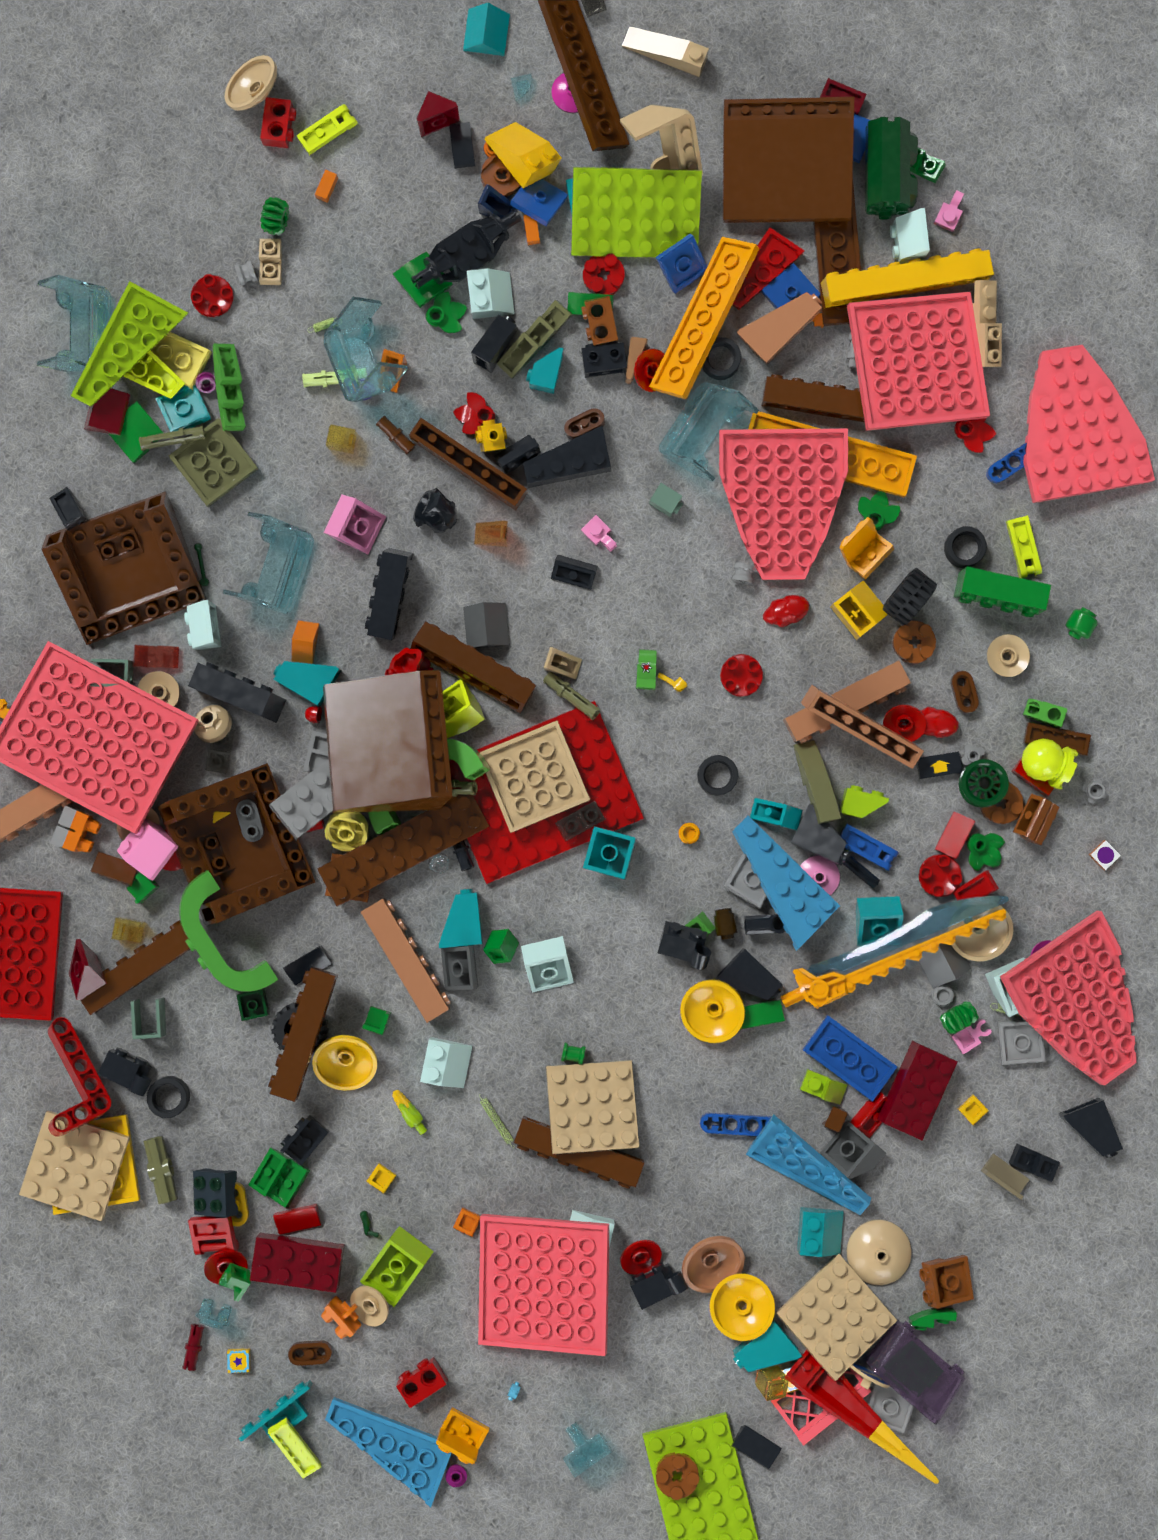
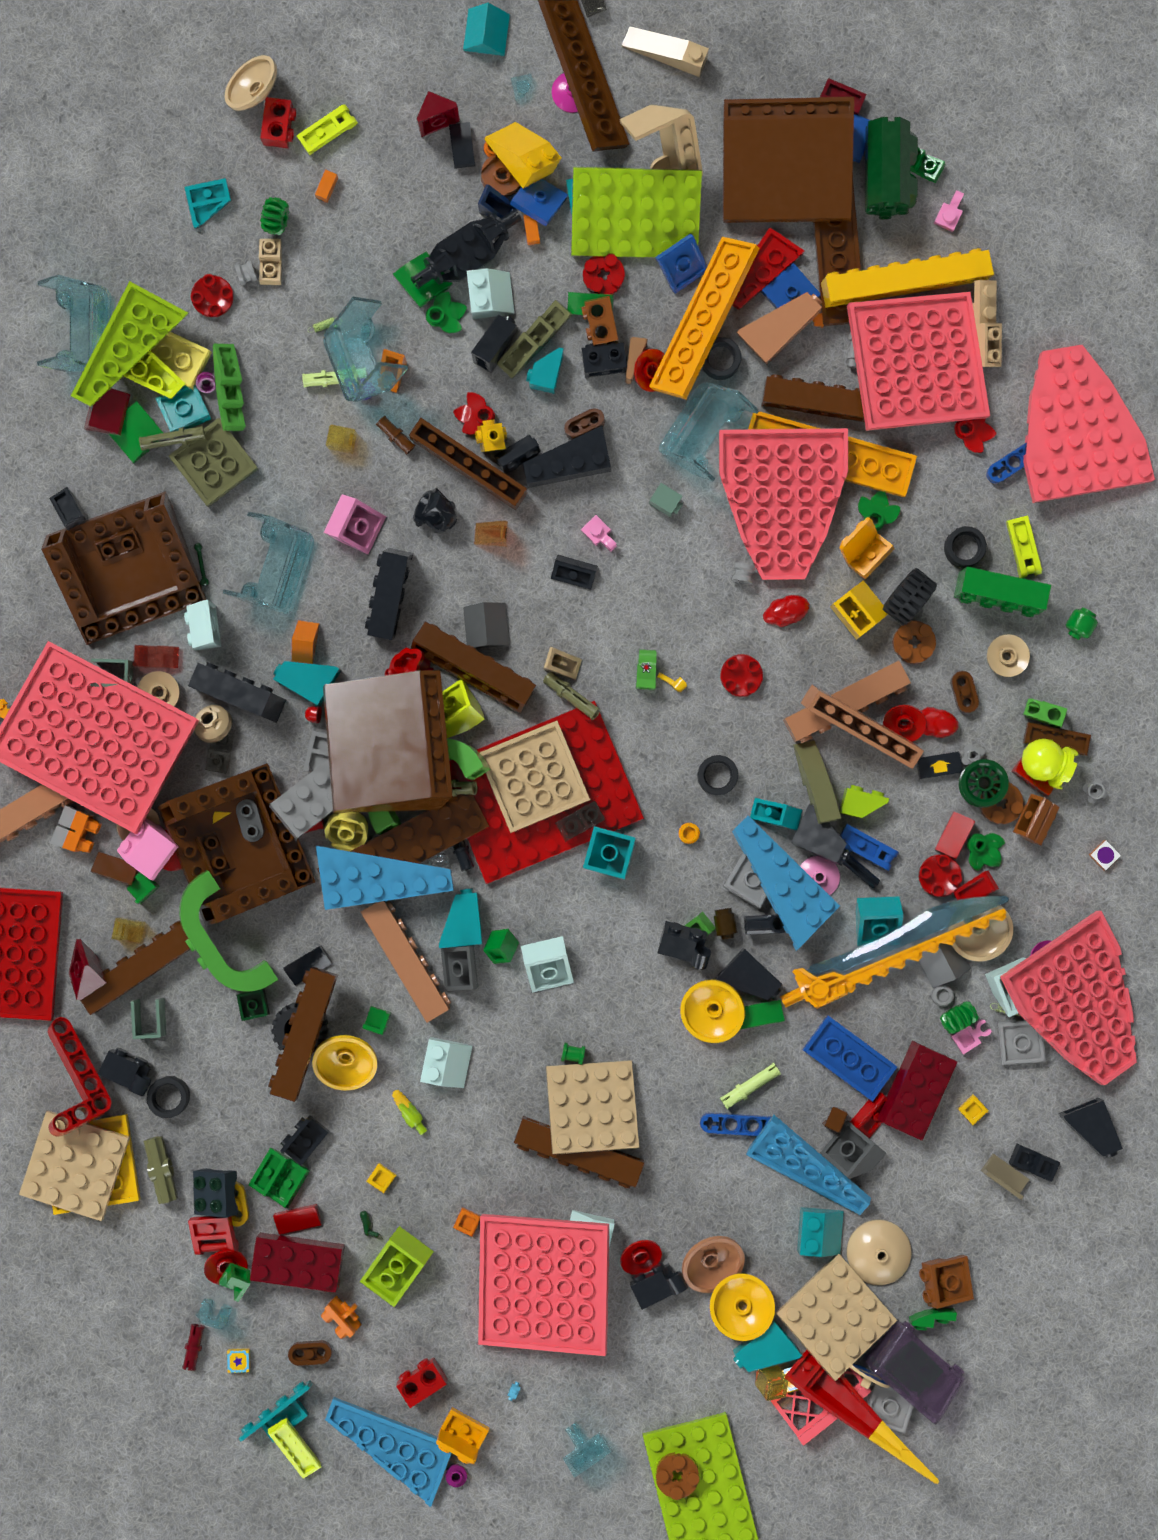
tan dish [350,1286,389,1327] -> none
yellowish green piece [479,1094,514,1148] -> none
black slope [731,1425,782,1469] -> none
lime slope [800,1069,847,1105] -> none
light aqua slope [890,208,930,264] -> none
none -> teal wing [184,178,232,229]
none -> dark azure wing [316,846,454,910]
none -> yellowish green pin [720,1063,781,1110]

